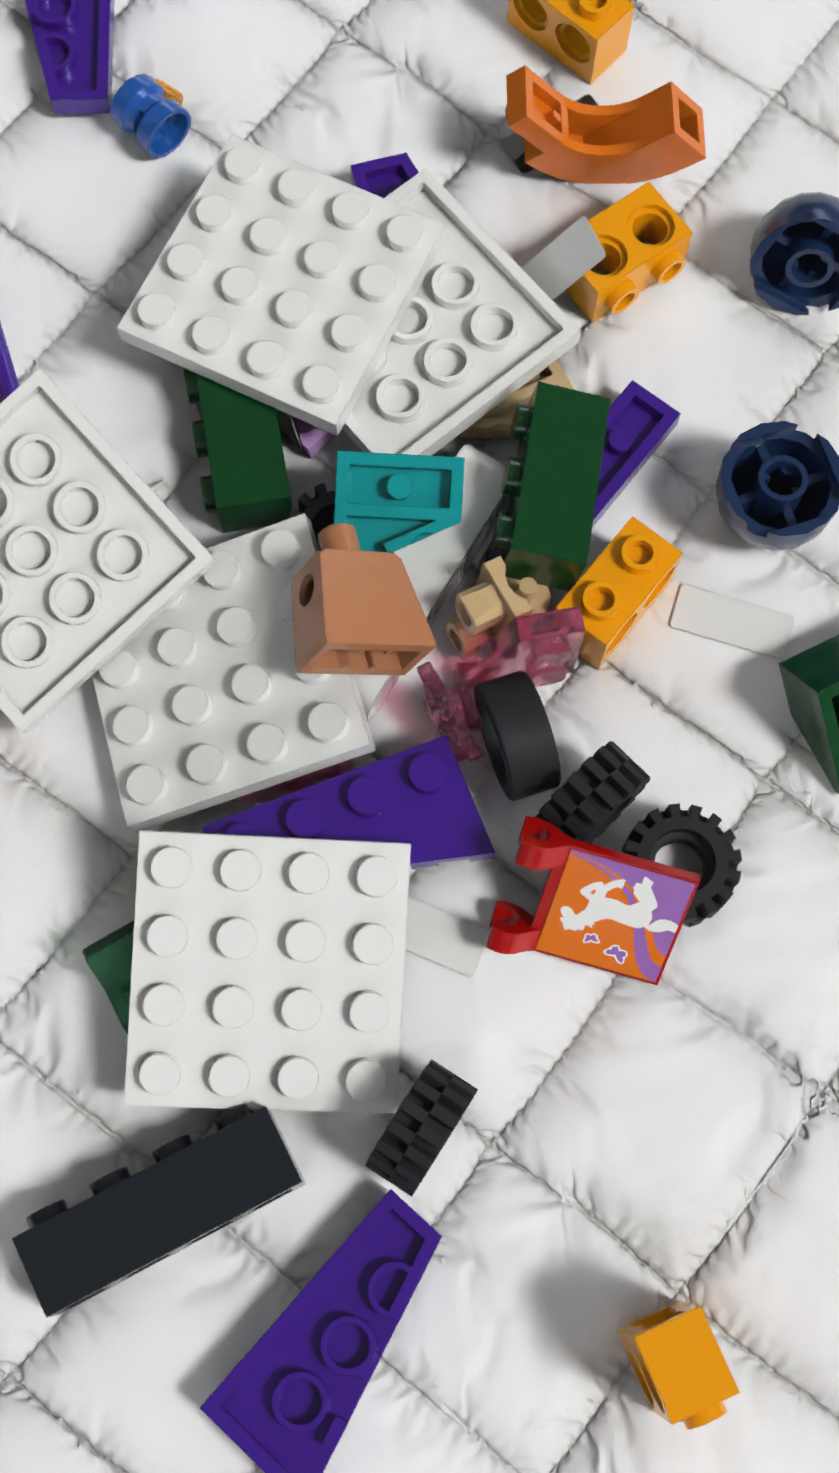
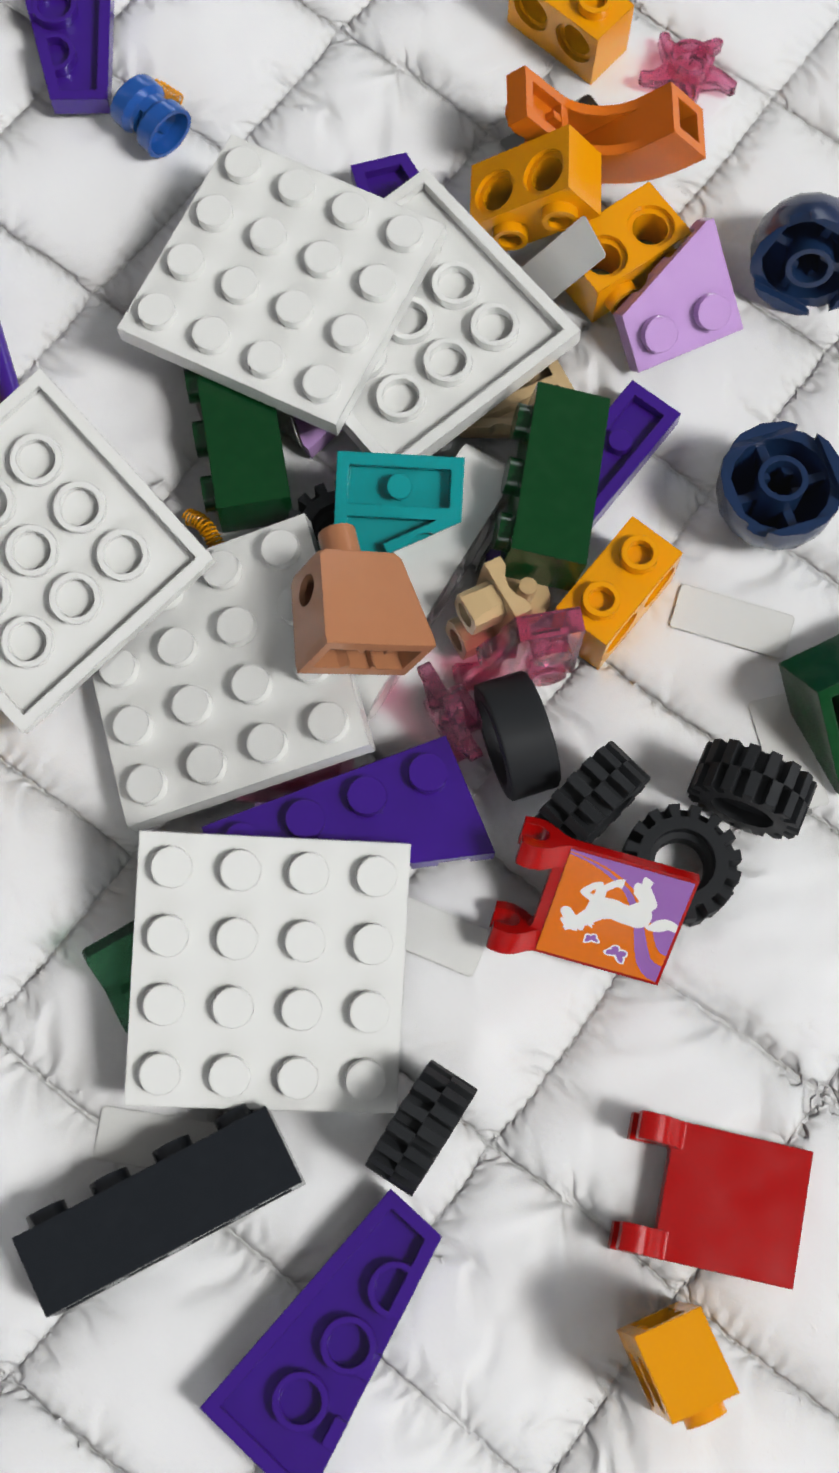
none -> white sticker [93,1106,218,1168]
none -> light orange leg [182,508,224,548]
none -> light orange brick [470,124,601,252]
none -> red flag [607,1110,813,1290]
none -> lavender wing [613,217,743,373]
none -> clear pink animal [638,32,737,103]
none -> black tyre [687,739,817,839]
none -> white sticker [748,693,829,809]

